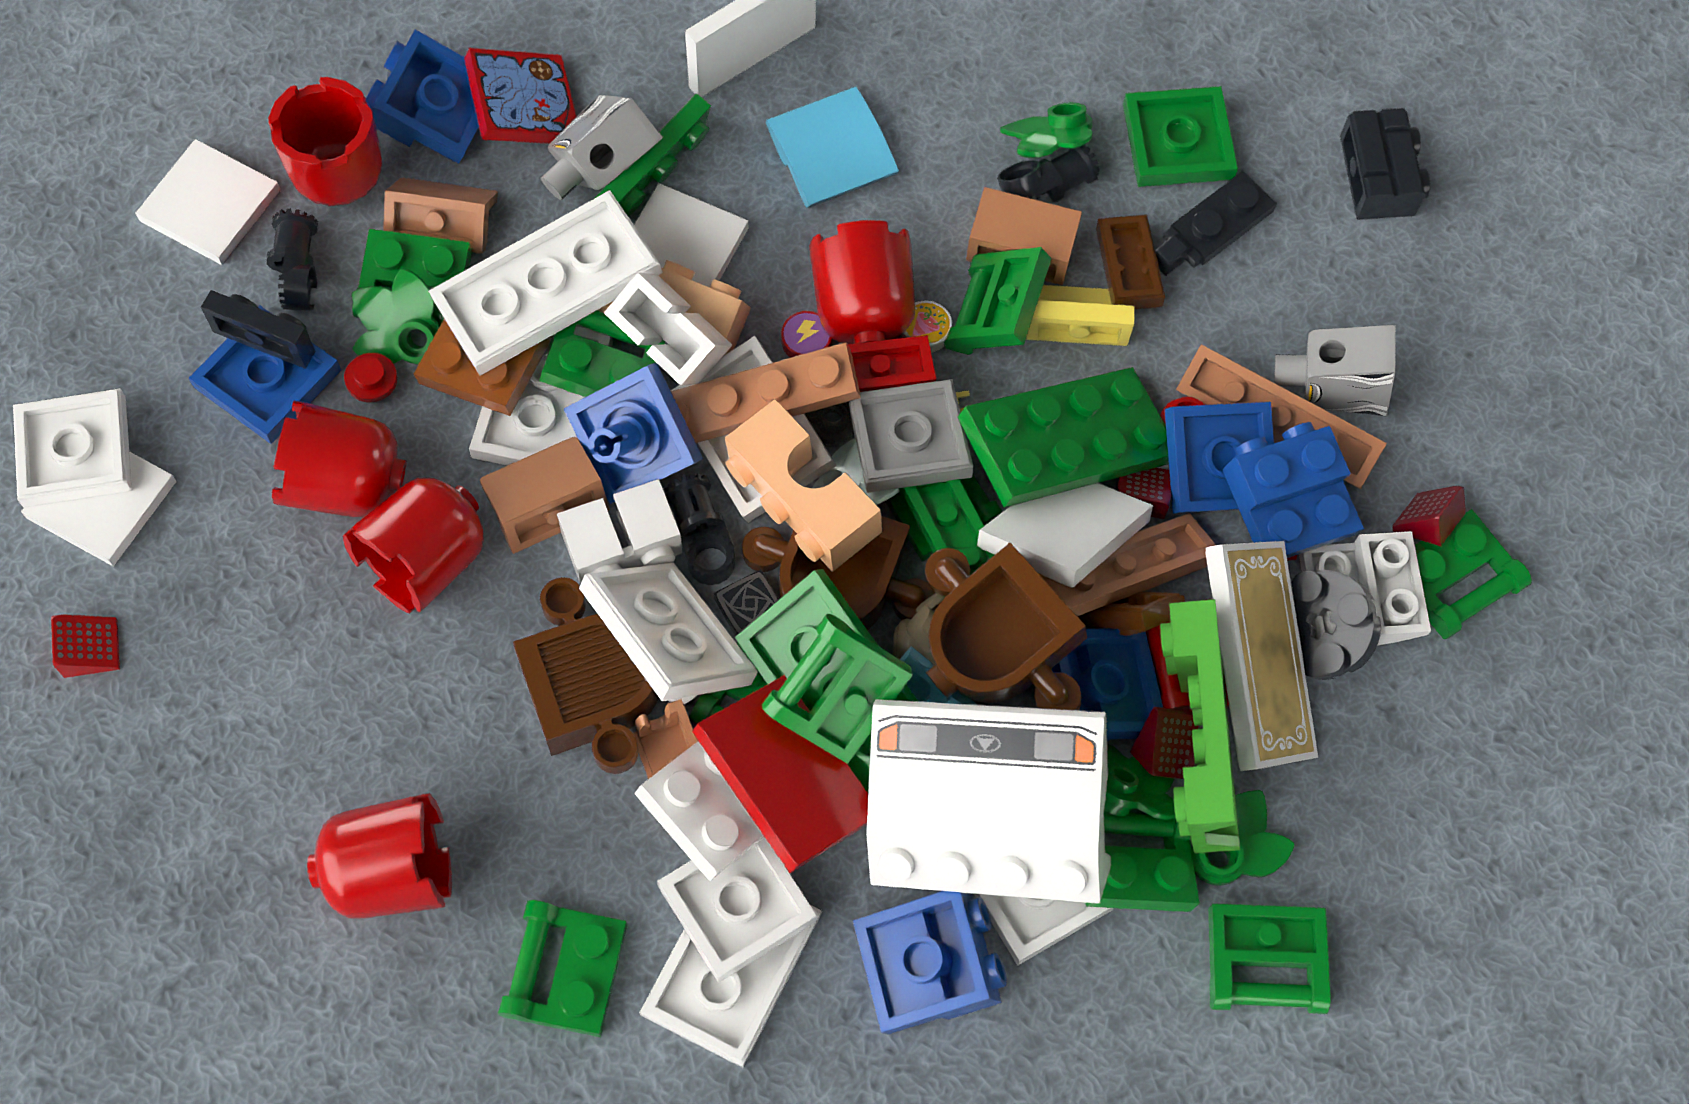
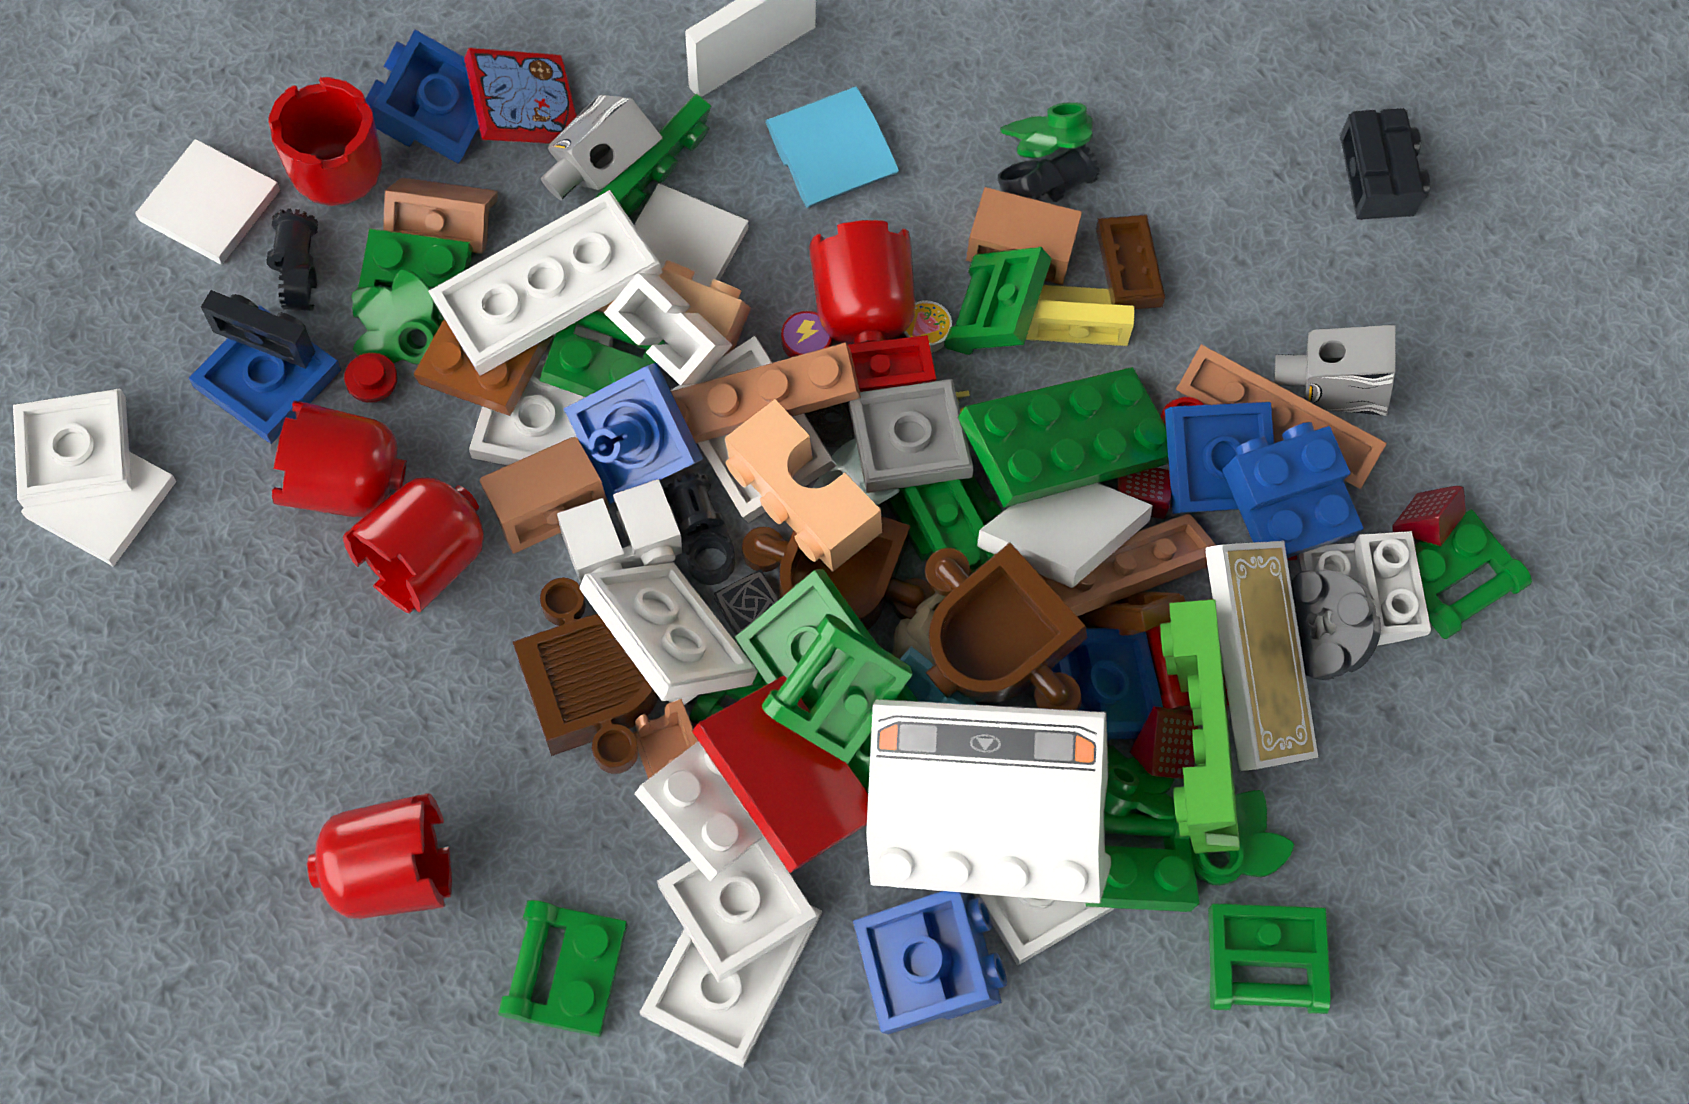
red slope [51,614,120,678] -> none
green plate [1123,86,1238,187] -> none
black hinge [1155,171,1277,276] -> none

